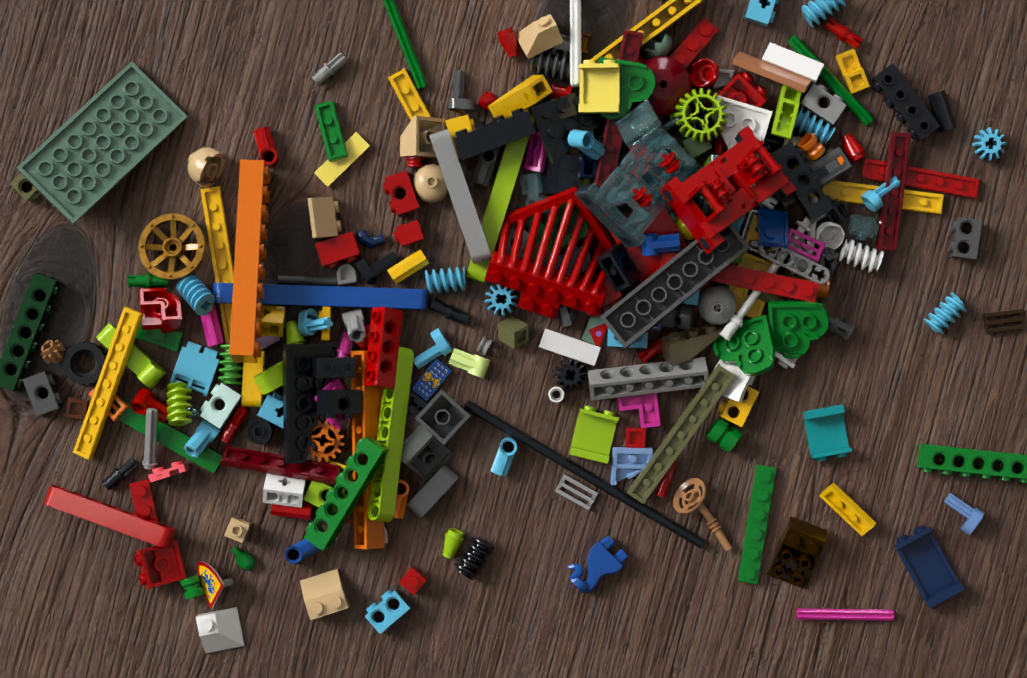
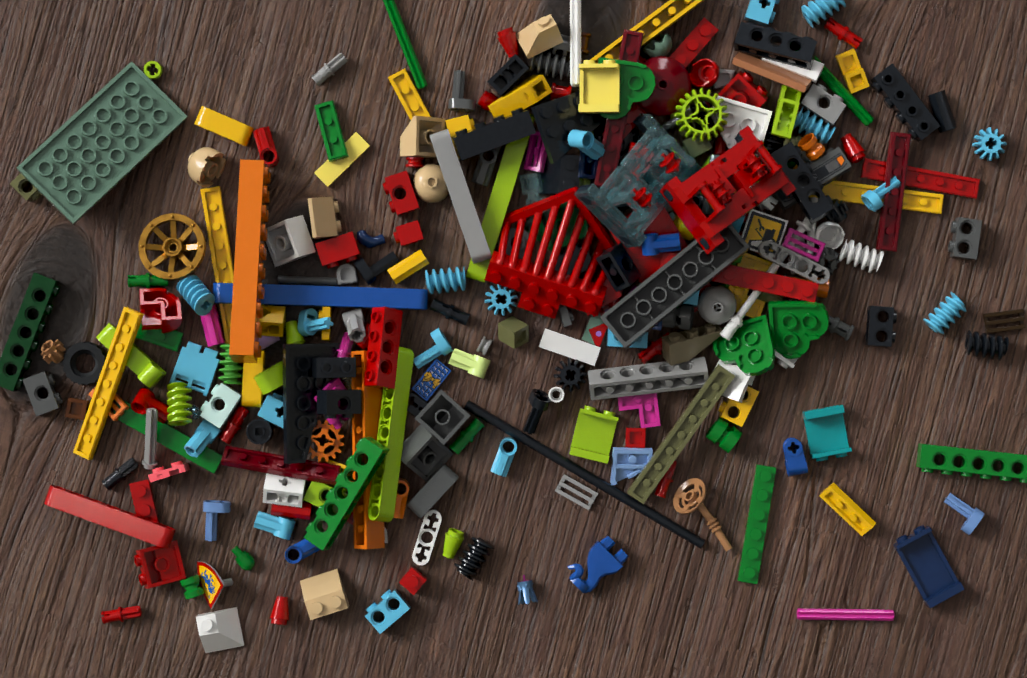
tan brick [224,516,252,543] -> none
clear light blue tile [616,99,662,148] -> none
blue plate [758,208,788,249] -> none
dark brown slope [767,516,827,589] -> none
clear light blue brick [847,214,879,242] -> none
none -> red axle [101,606,142,624]
none -> lime bush [144,61,162,79]
none -> yellow beam [194,106,254,146]
none -> medium blue piece [203,500,231,541]
none -> medium azure piece [254,511,296,540]
none -> white slope [266,215,316,267]
none -> red cone [270,596,289,625]
none -> white beam [412,509,442,565]
none -> green pin [450,418,484,455]
none -> black brick [487,54,529,97]
none -> flat silver piece [517,575,538,605]
none -> black piece [523,389,551,435]
none -> black brick [734,22,817,70]
none -> blue piece [783,438,808,477]
none -> black brick [865,306,897,347]
none -> black piece [965,330,1009,361]

